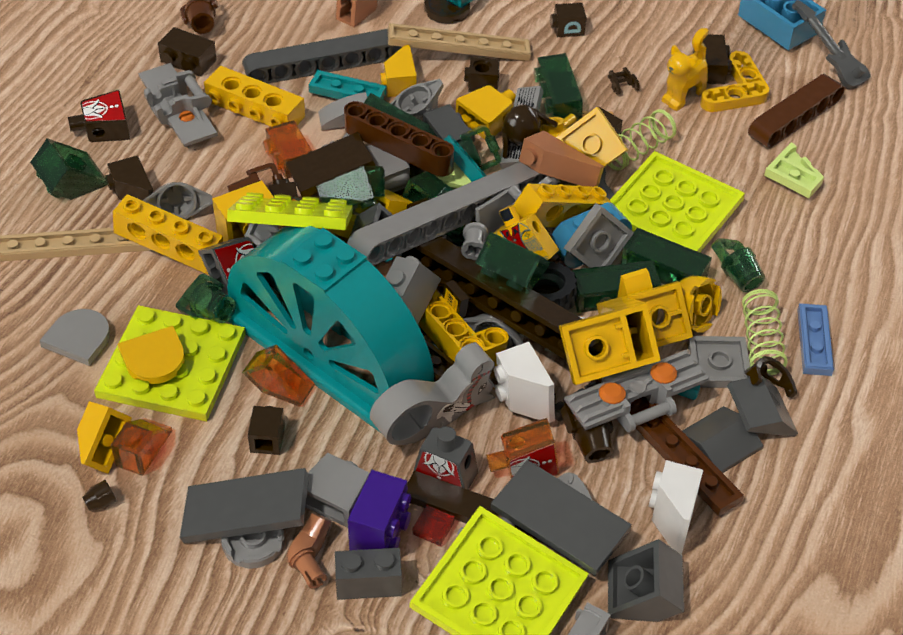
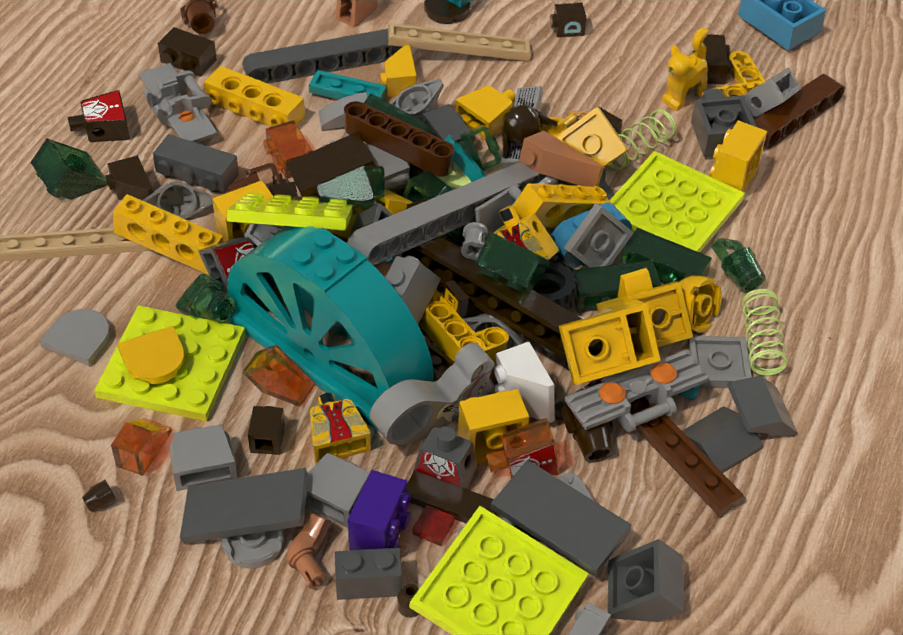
yellow slope [77,401,132,474] -> none
dark brown brick [464,57,500,92] -> none
clear green brick [534,53,583,120] -> none
dark brown piece [608,67,640,95] -> none
white slope [649,460,703,555] -> none
dark brown helmet [744,356,797,398] -> none
yellowish green wing [764,142,824,198] -> none
dark grey piece [792,0,871,89] -> none
medium blue tile [797,303,834,376] -> none
none -> dark grey brick [153,134,239,194]
none -> light grey torso [169,424,237,491]
none -> torso [310,393,371,464]
none -> dark brown hose [397,584,419,618]
none -> yellow brick [458,389,529,464]
none -> dark grey brick [691,88,757,157]
none -> yellow brick [709,121,767,192]
none -> light grey torso [744,67,801,117]

